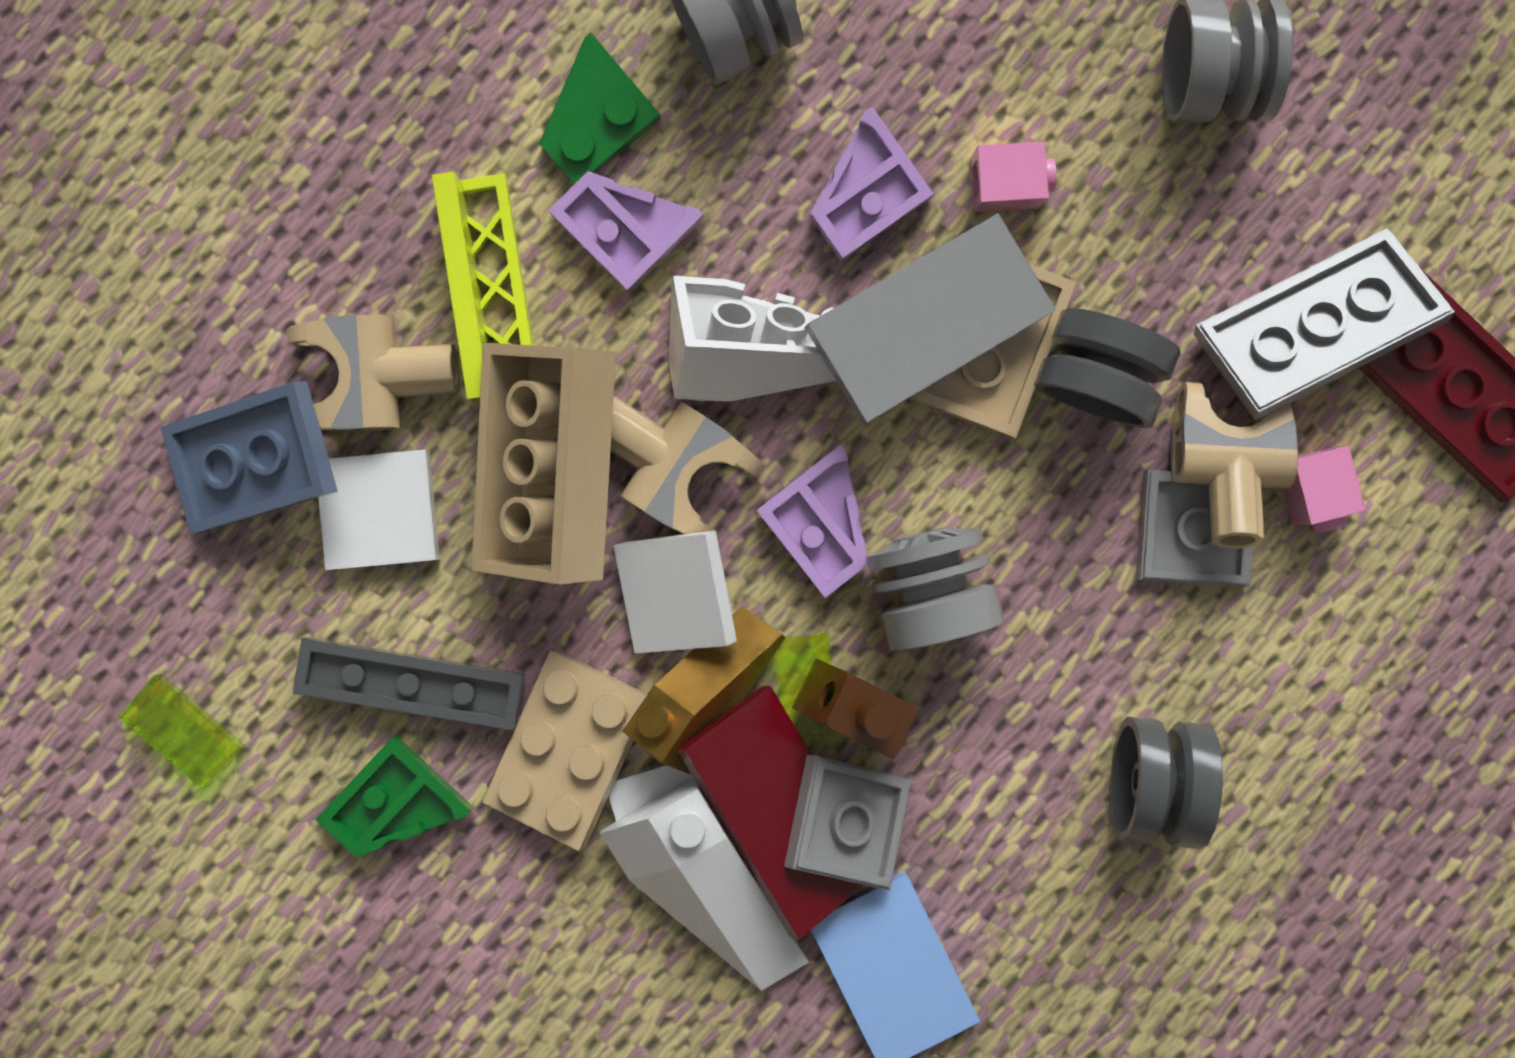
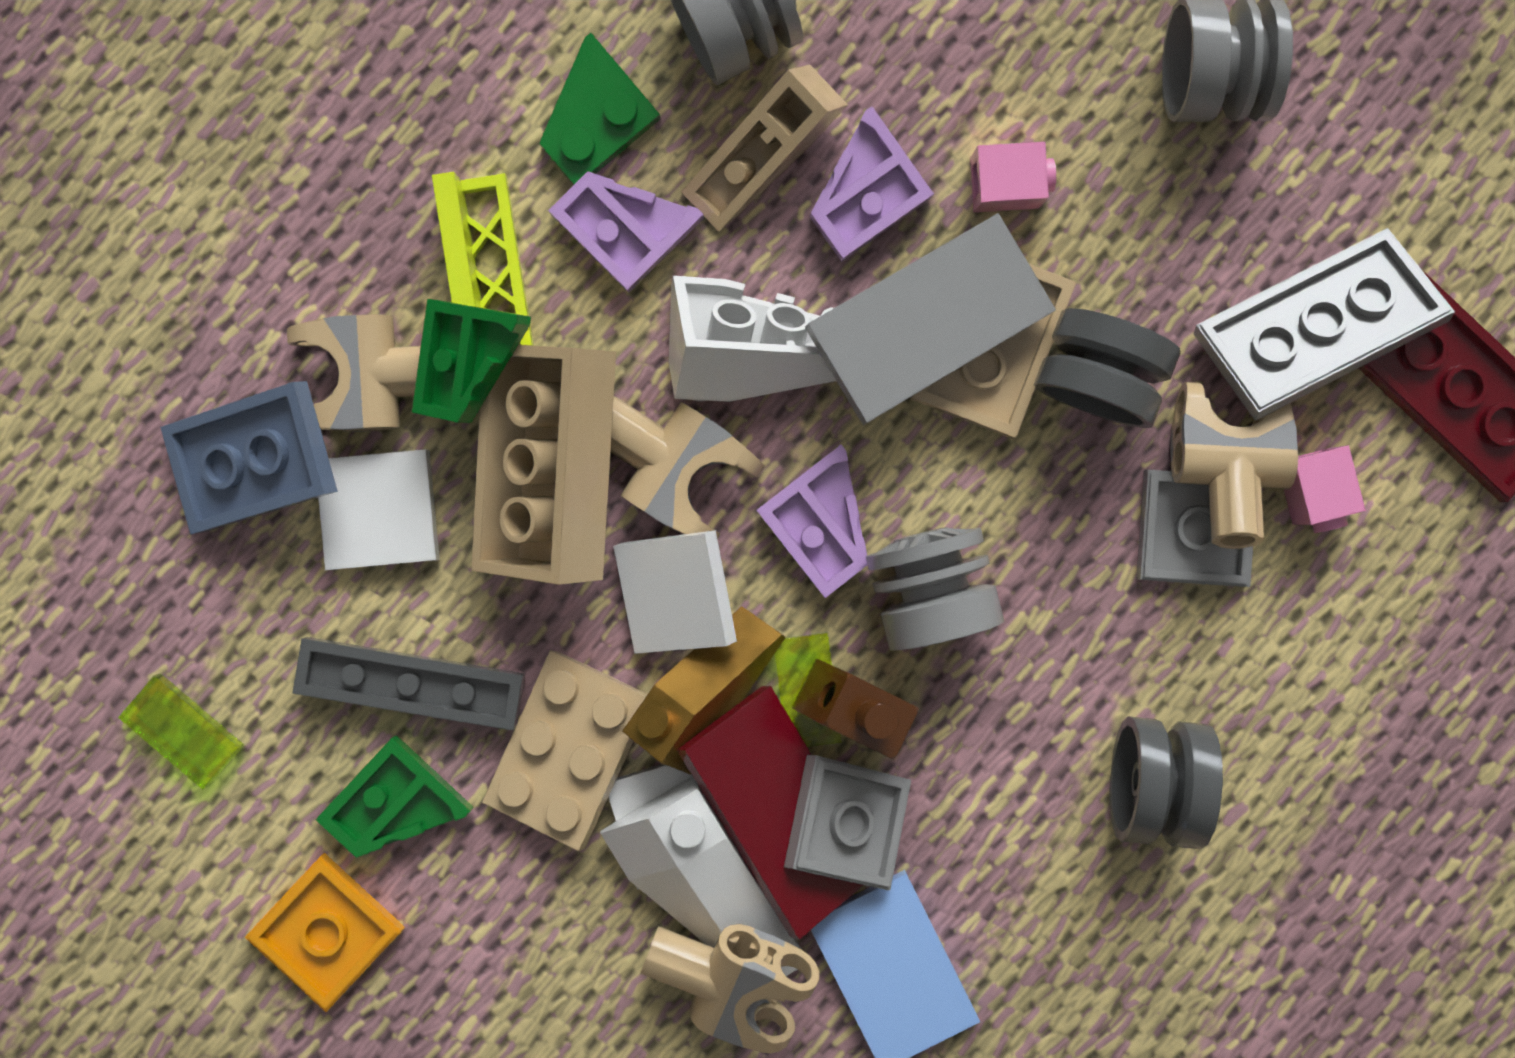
none -> light orange tile [245,853,405,1012]
none -> green wing [412,299,531,423]
none -> tan connector [640,924,819,1054]
none -> tan slope [681,64,848,232]

